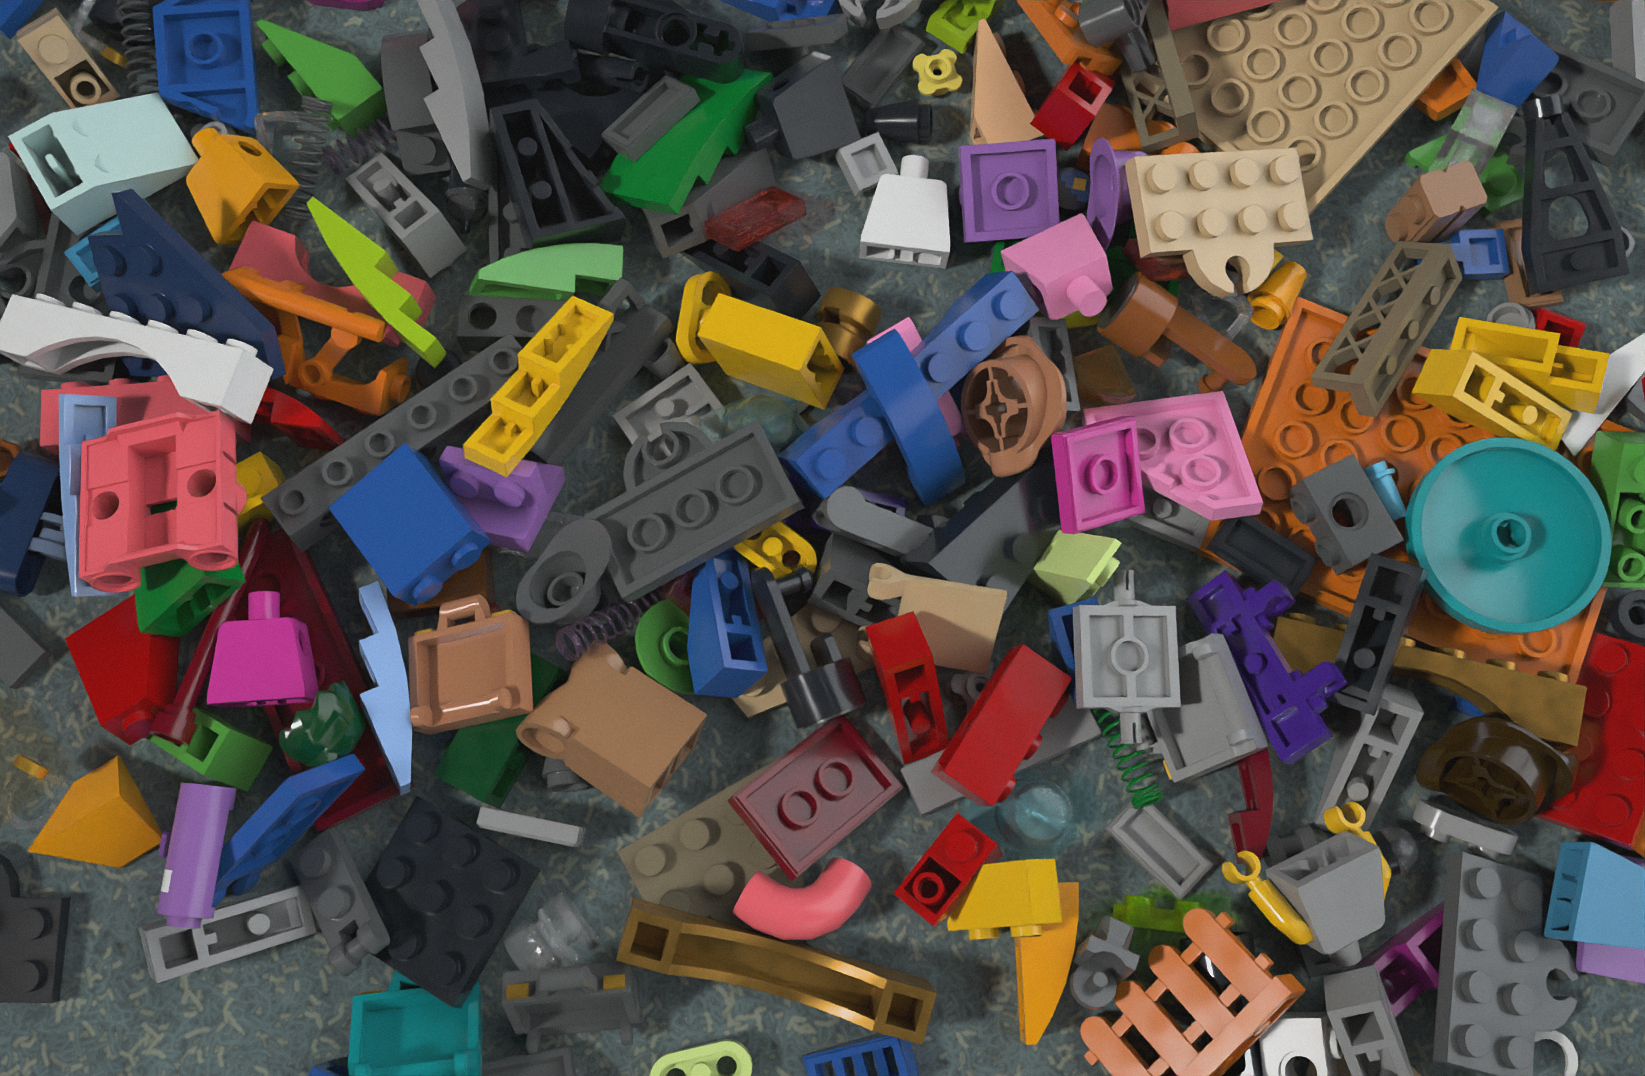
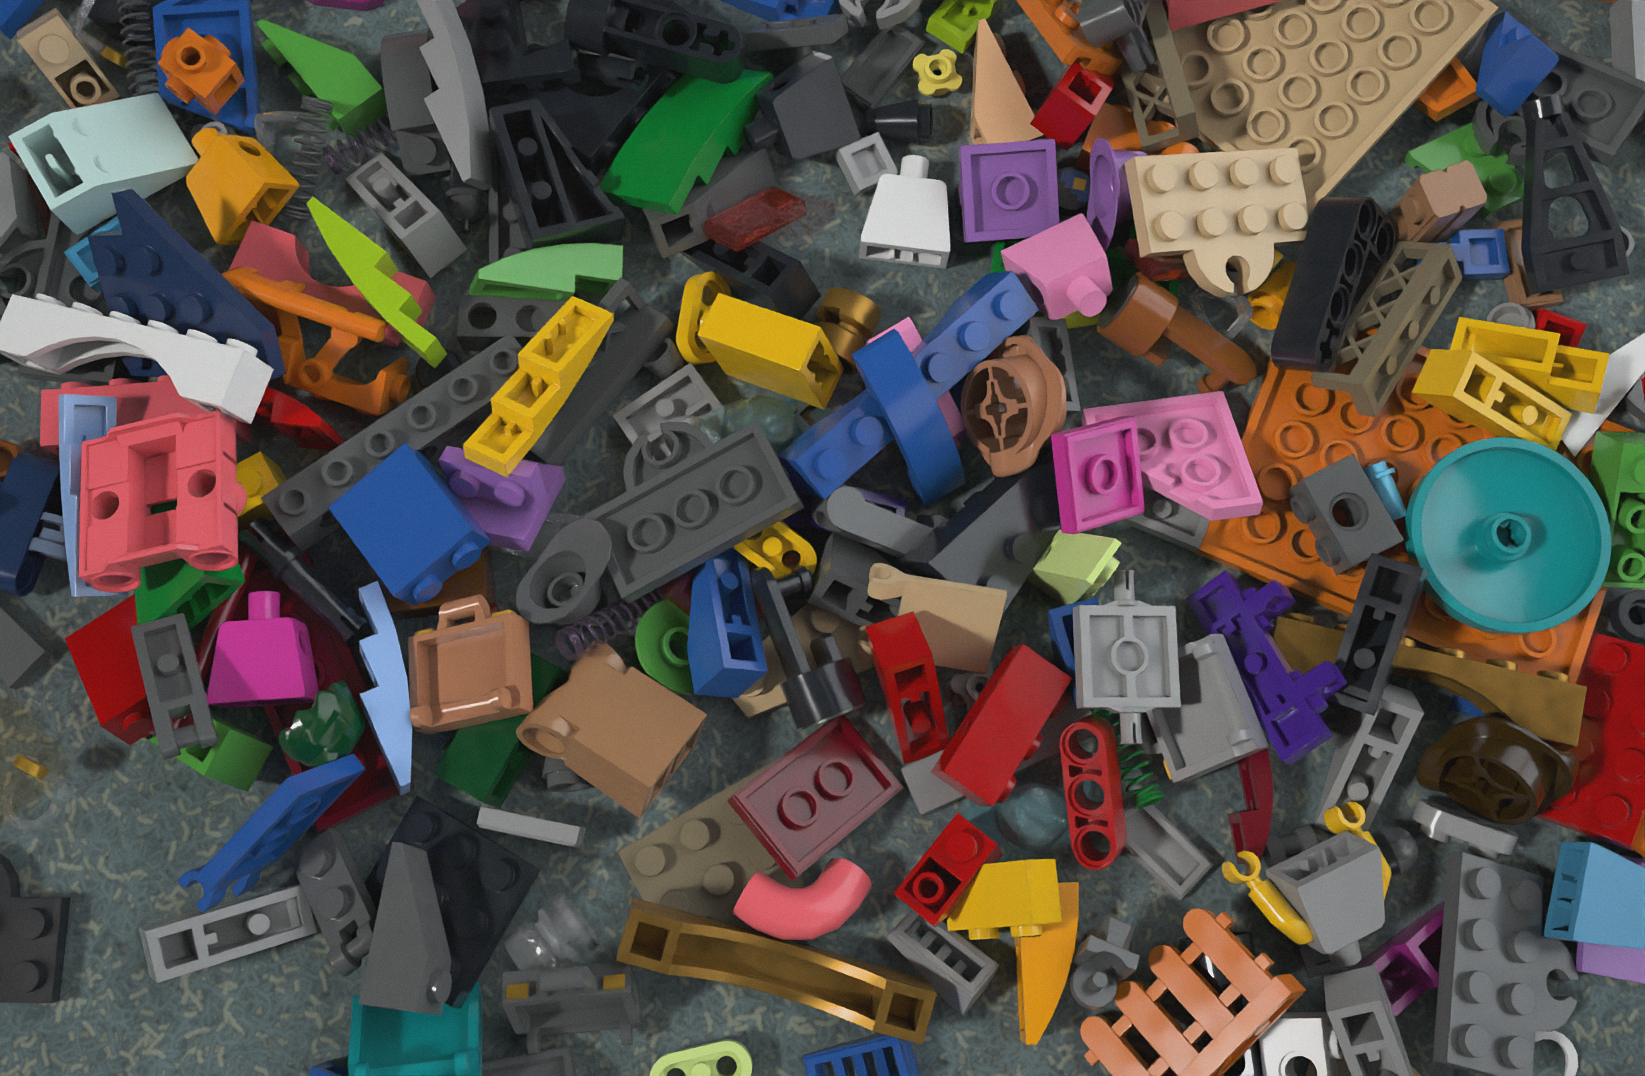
light orange slope [27,756,162,868] -> none
medium lavender door [157,782,237,928] -> none
dark grey tile [601,74,701,162] -> none
clear orange brick [1072,343,1137,407] -> none
clear neon green plate [1113,894,1206,933] -> none
black tile [1206,516,1319,599] -> none
clear slope [1427,88,1518,177] -> none
none -> dark grey plate [131,612,219,760]
none -> orange brick [158,27,245,115]
none -> black pin [238,517,369,644]
none -> dark grey slope [358,842,452,1015]
none -> light grey slope [887,909,999,1016]
none -> red beam [1059,714,1127,870]
none -> black beam [1271,197,1395,373]

